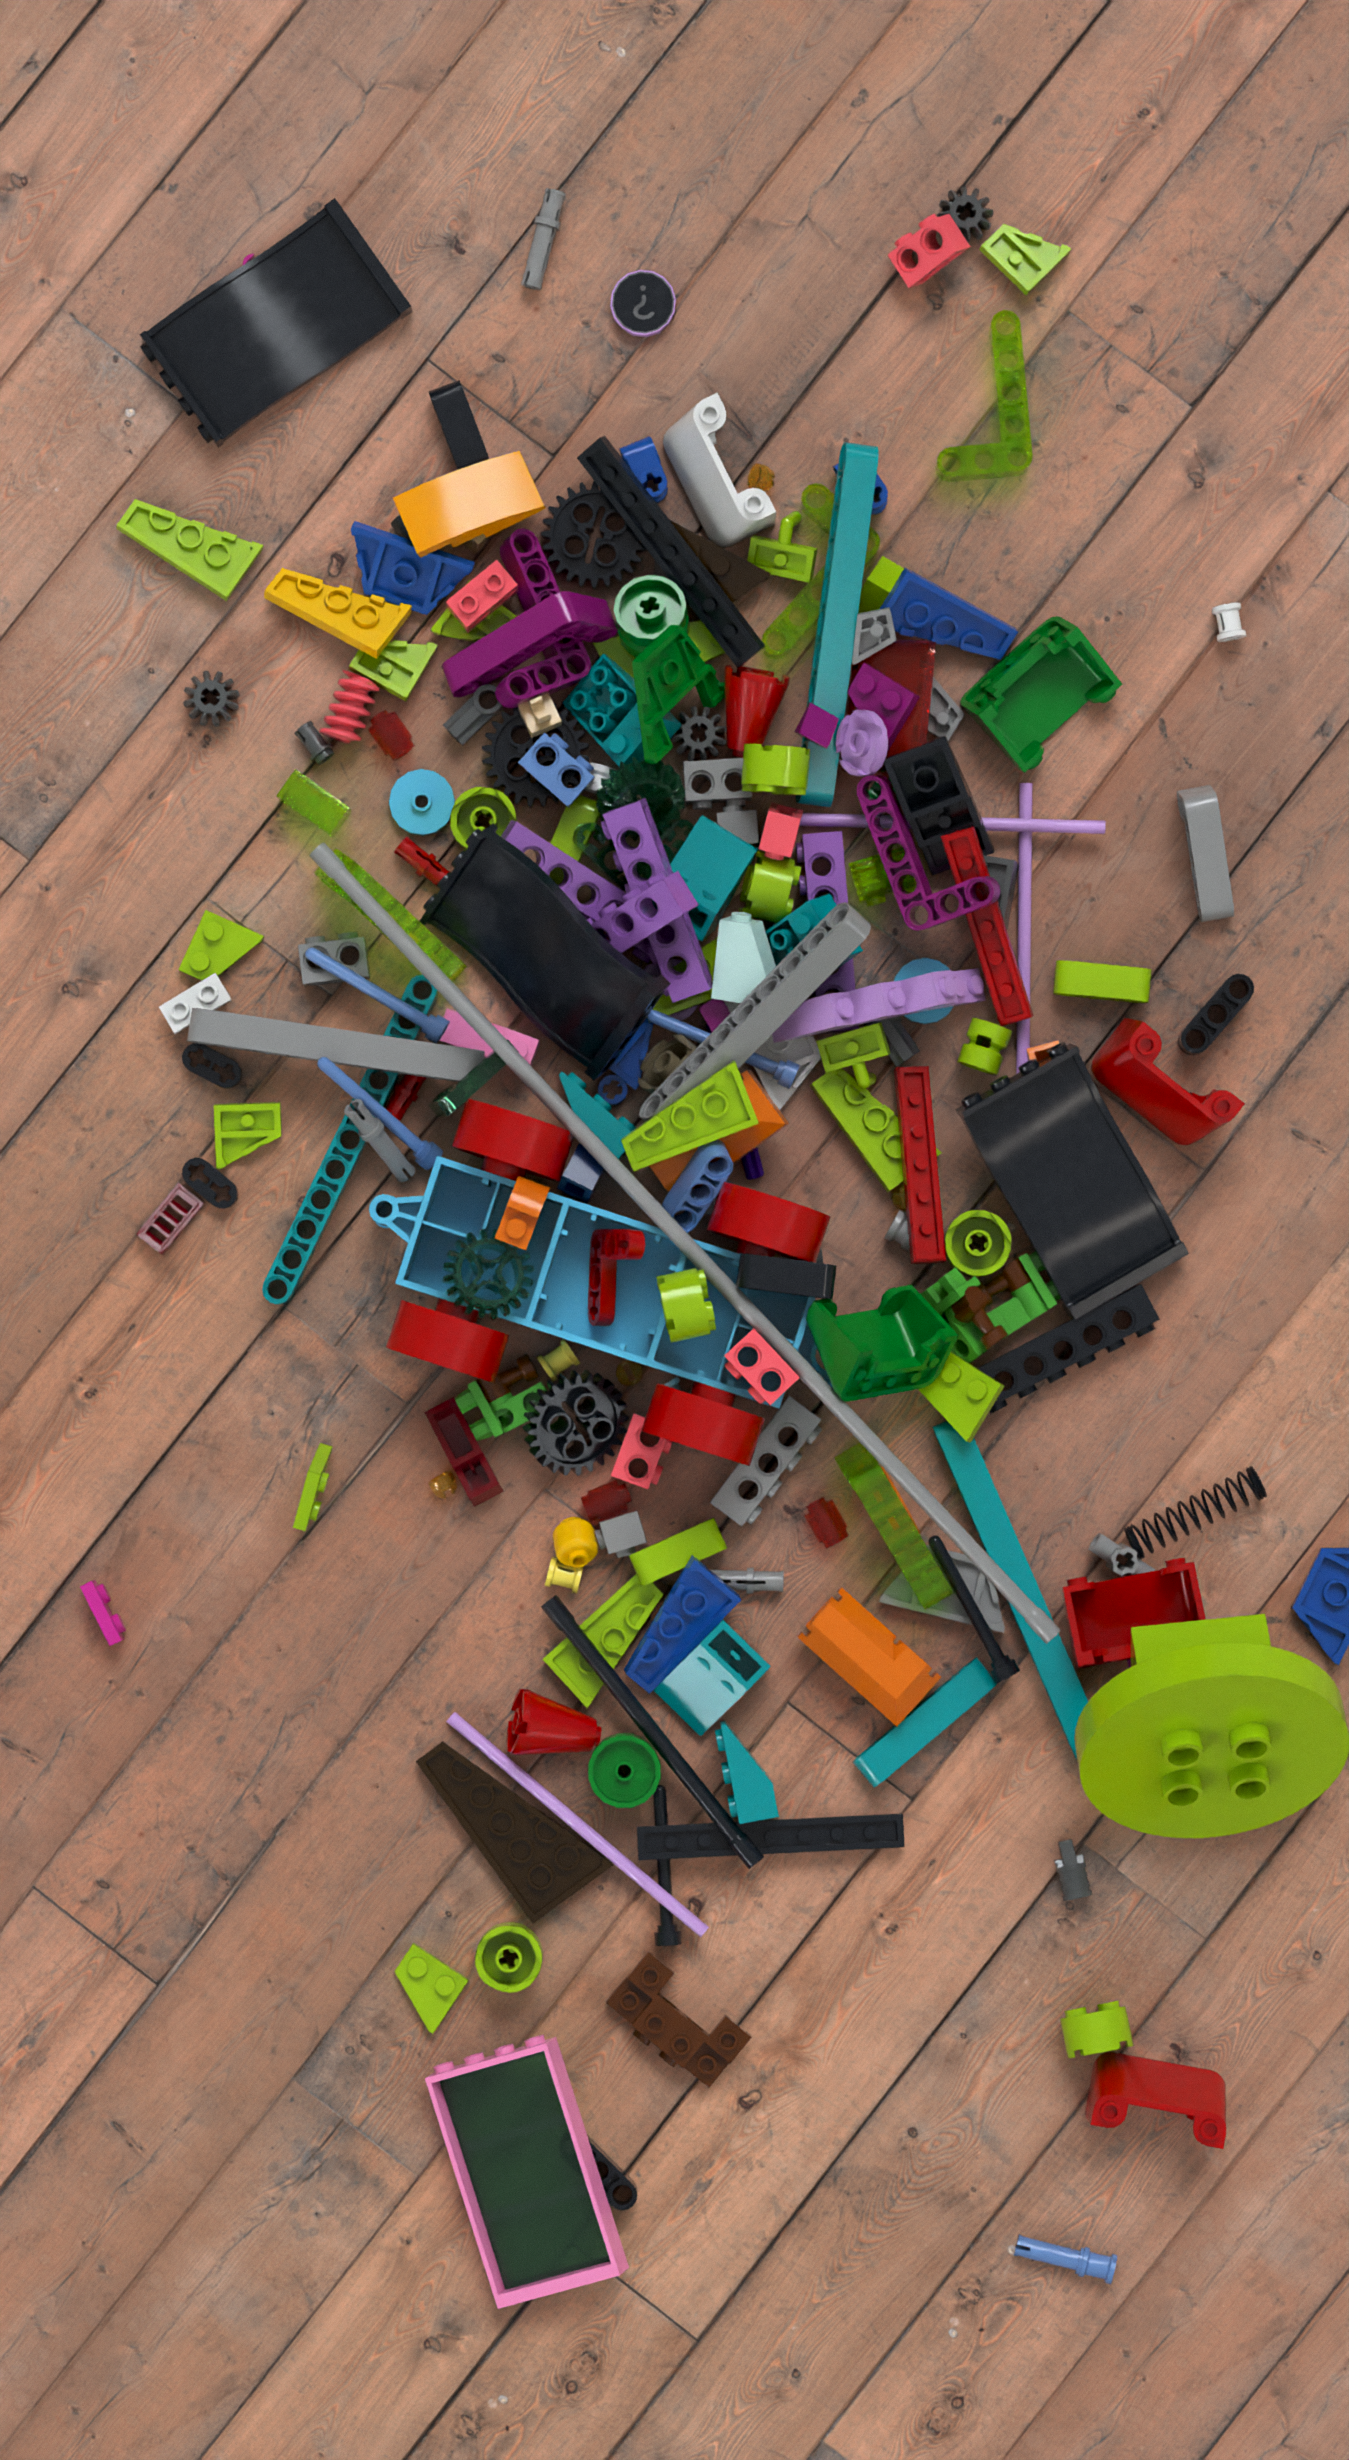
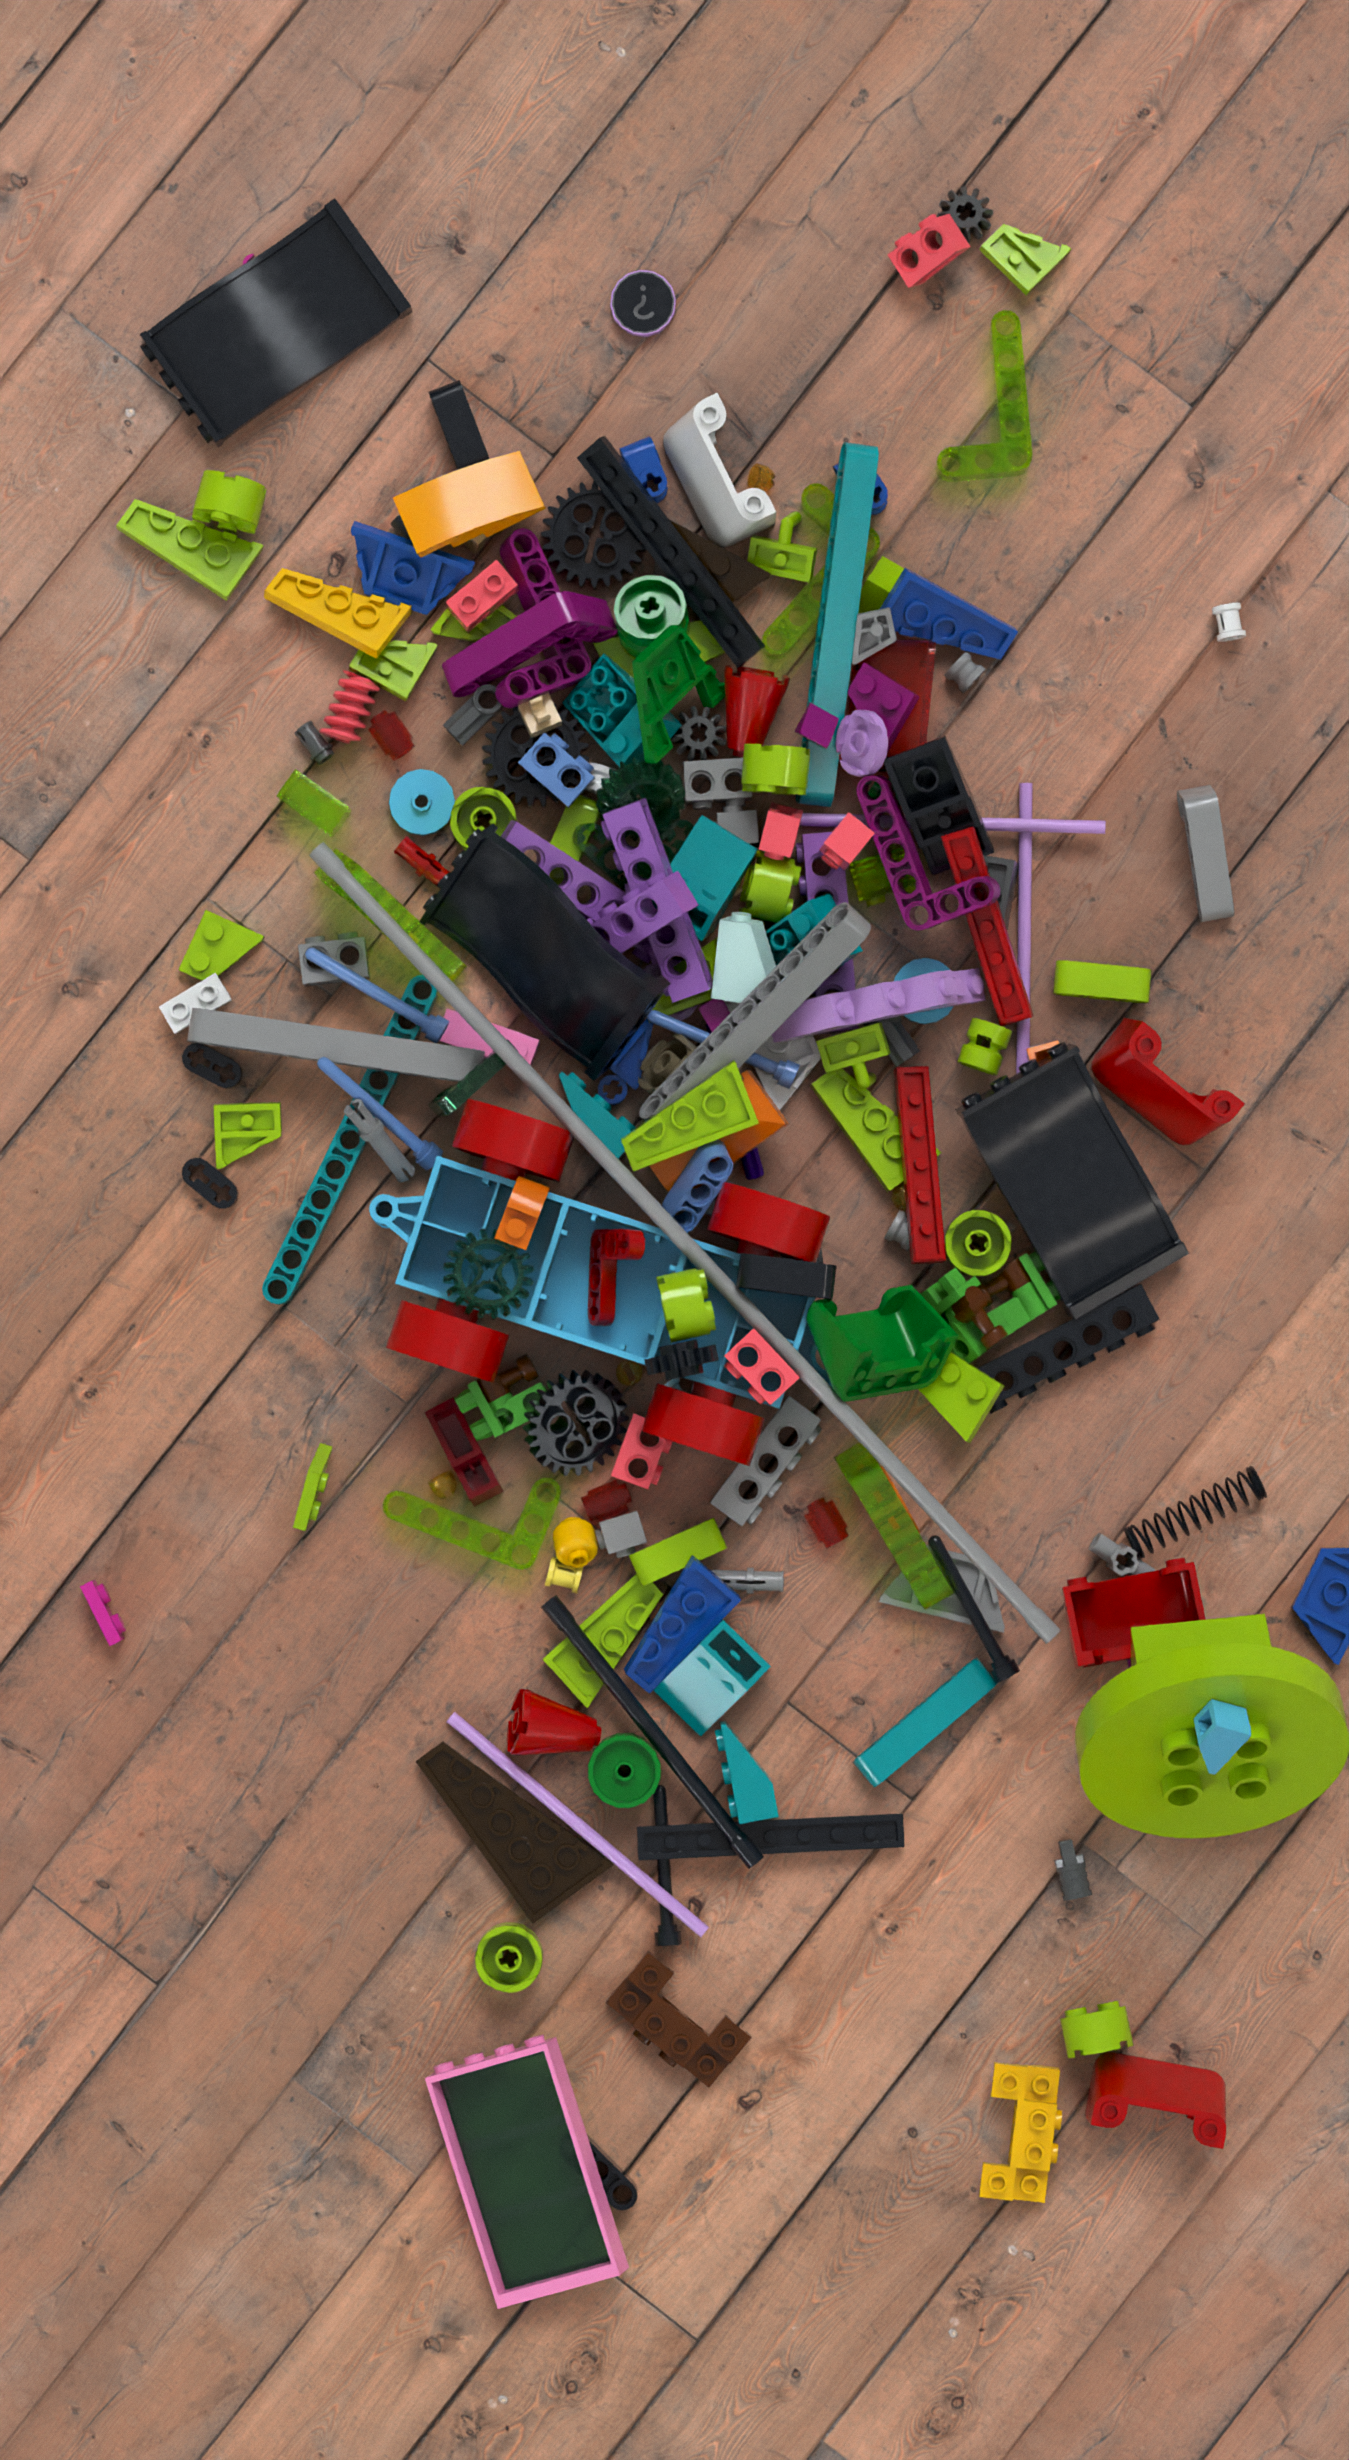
slope [136,1183,205,1255] -> none
dark grey gear [183,671,240,727] -> none
red pin [385,1074,426,1121] -> none
lime wing [394,1942,469,2034] -> none
light grey pin [521,188,566,290] -> none
light yellow bush [536,1339,580,1382] -> none
dark blue slope [557,1143,604,1203] -> none
orange brick [797,1587,941,1727] -> none
light grey piece [919,677,965,741] -> none
teal beam [932,1420,1088,1760] -> none
green windscreen [960,616,1123,773] -> none
medium blue pin [1014,2235,1117,2284] -> none
black beam [1178,974,1254,1056] -> none
none -> lime brick [192,470,267,534]
none -> clear neon green beam [383,1477,562,1570]
none -> black gear [644,1339,719,1381]
none -> coral brick [819,812,875,871]
none -> light grey wheel [944,651,986,693]
none -> yellow bracket [979,2062,1062,2203]
none -> medium azure slope [1193,1699,1252,1775]

